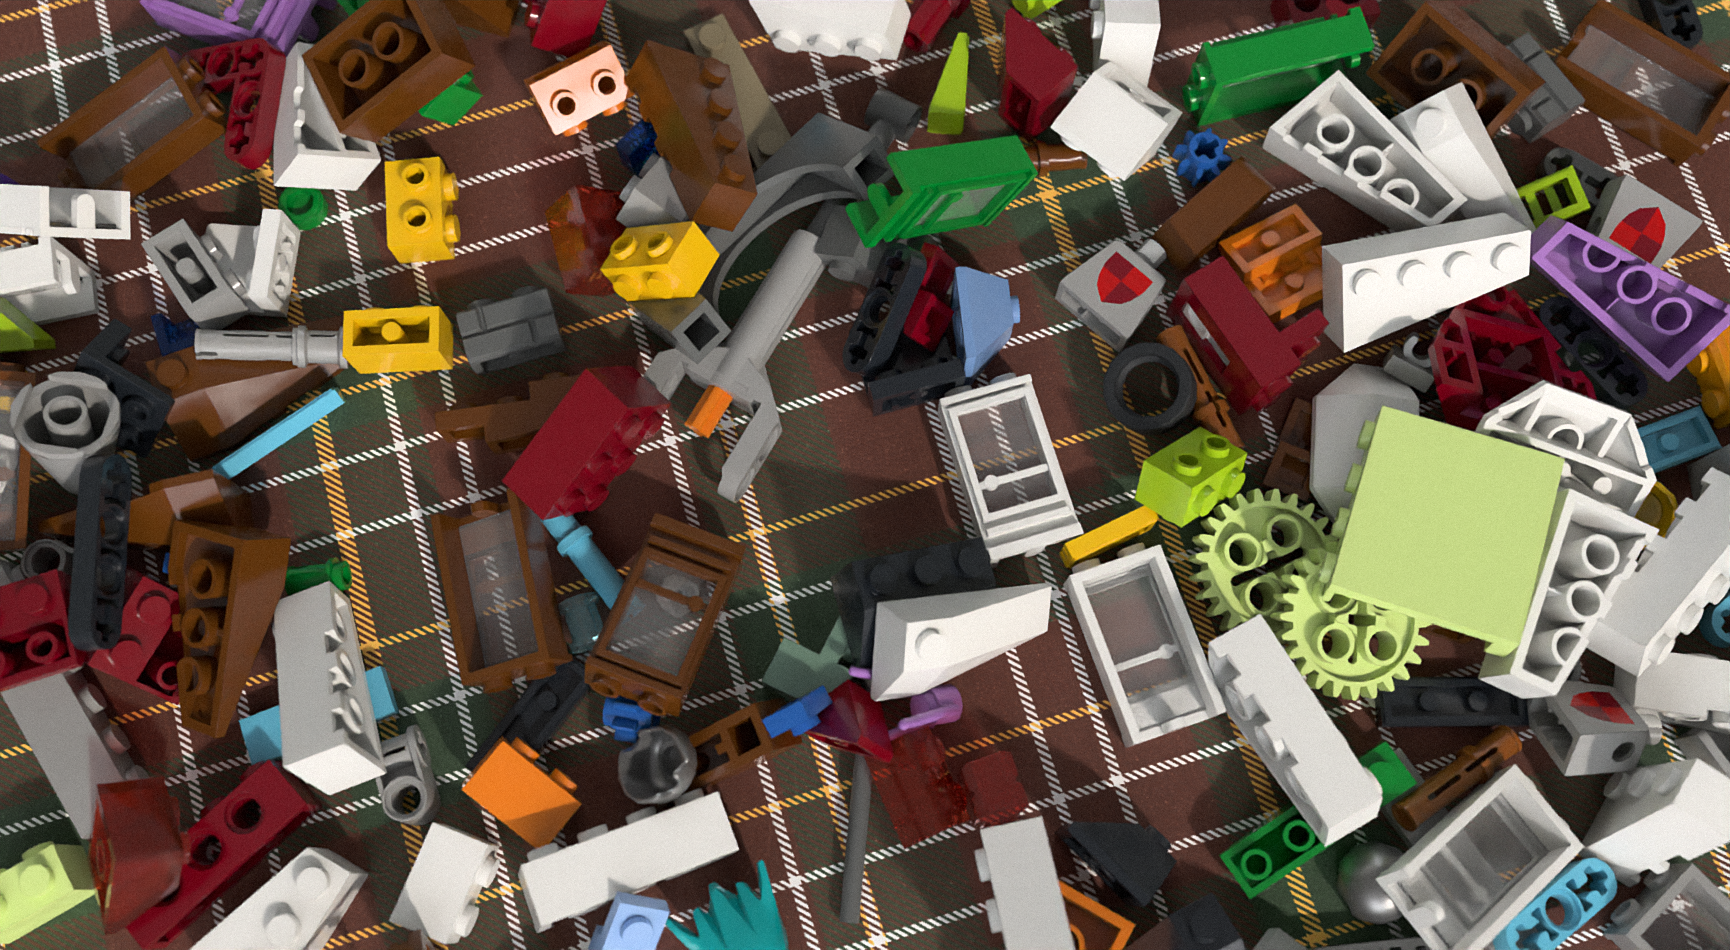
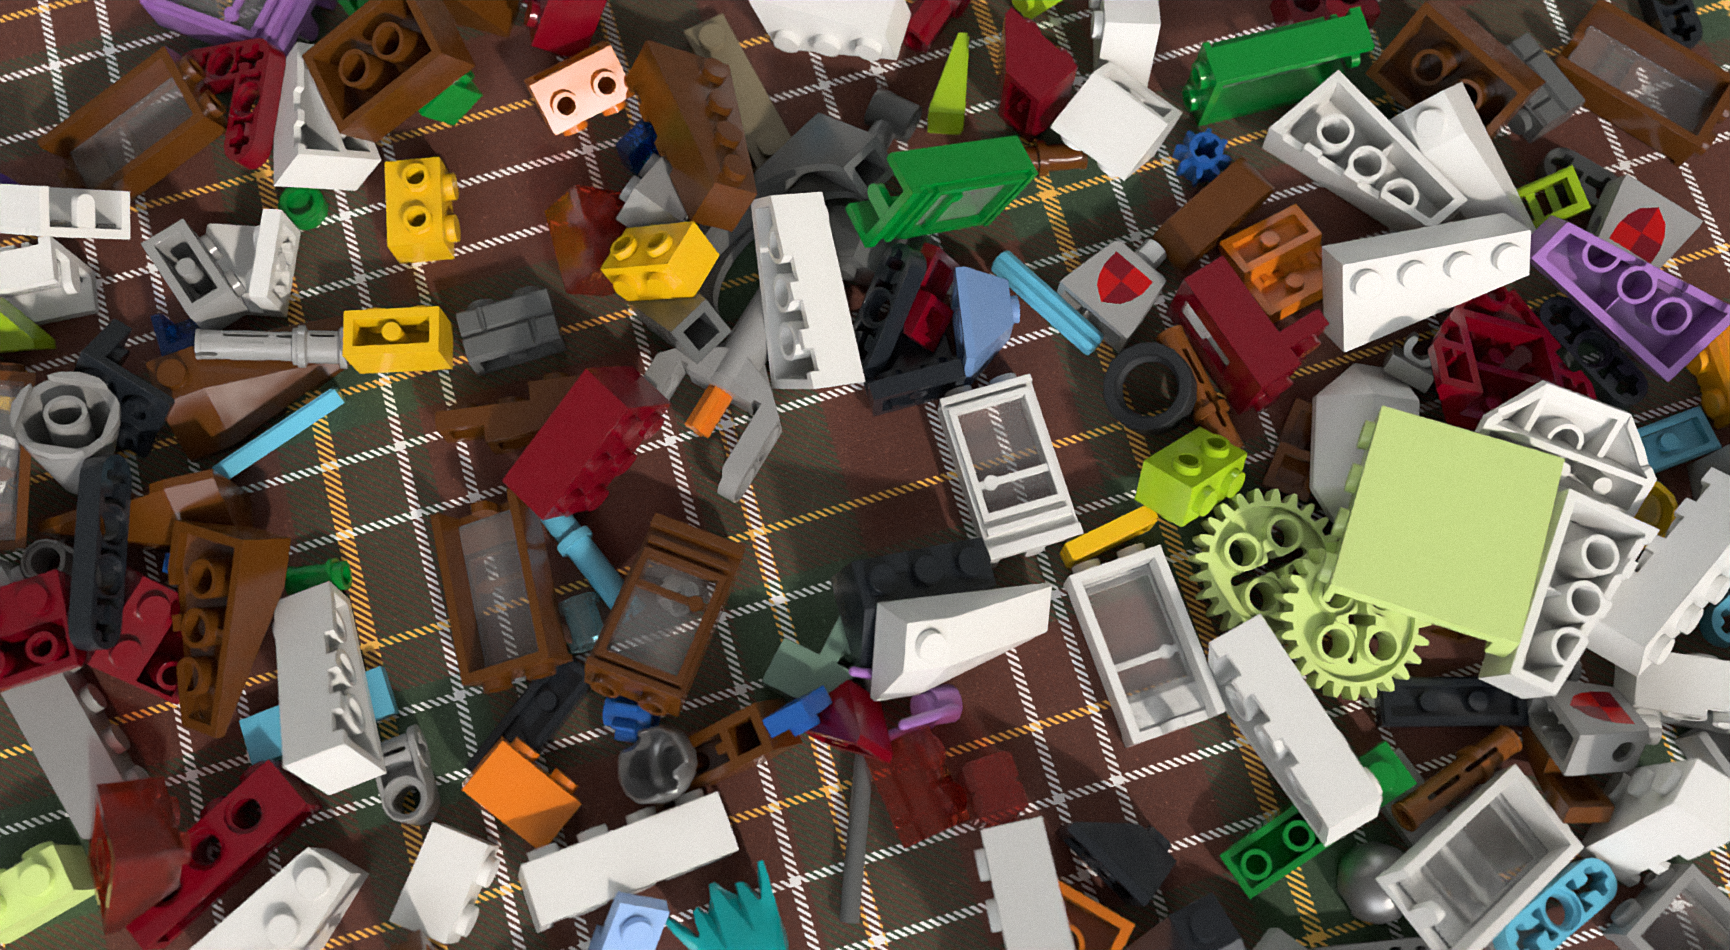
none -> white wedge [751,192,865,389]
none -> medium azure axle [991,250,1104,355]
none -> reddish brown slope [1521,727,1616,823]

